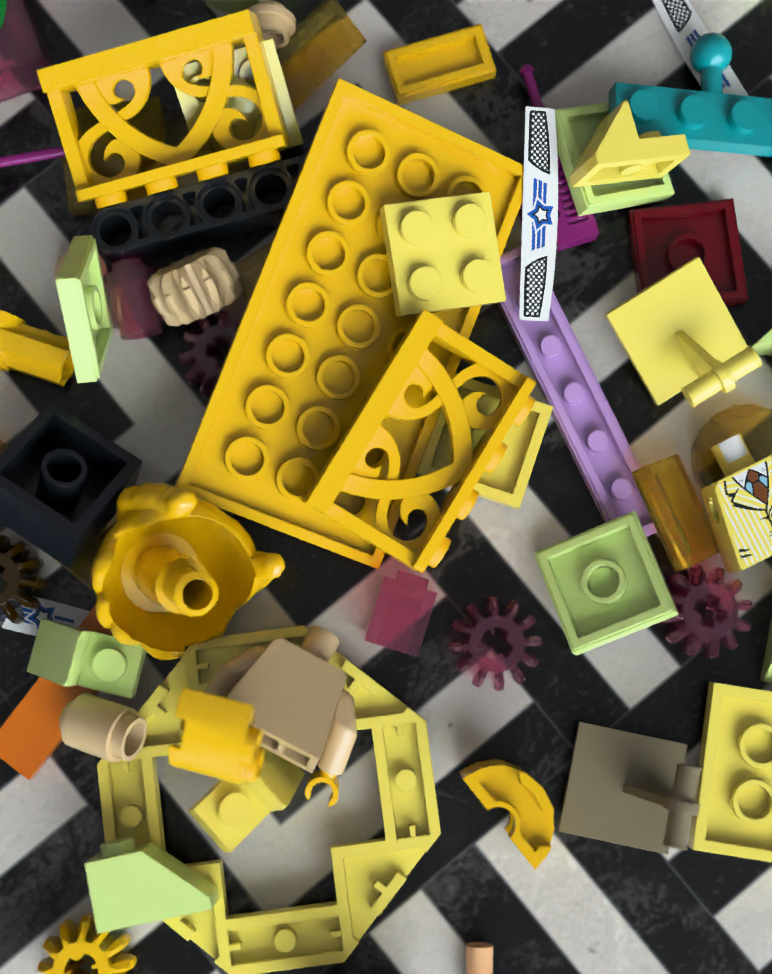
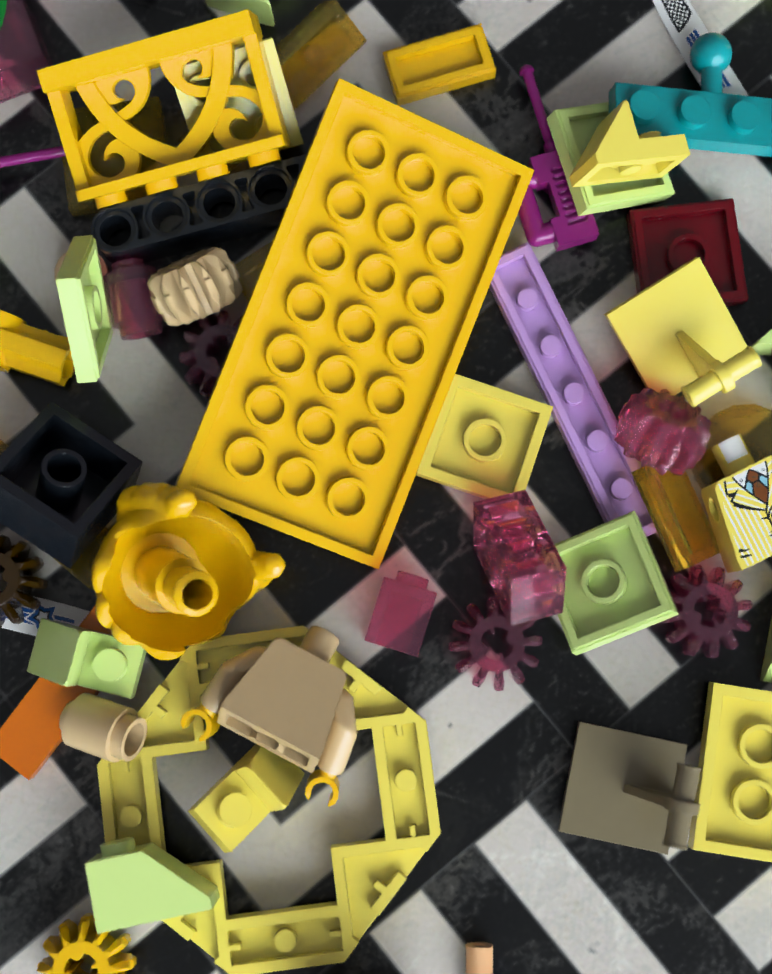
yellow cylinder [168,687,265,784] -> none
tan plate [247,0,296,49] -> none
yellow fence [302,309,537,573] -> none
light yellow plate [380,192,506,318] -> none
yellow cylinder [459,759,555,870] -> none
white sticker [519,106,558,321] -> none
none -> clear pink brick [473,490,566,626]
none -> clear pink gear [614,388,711,476]

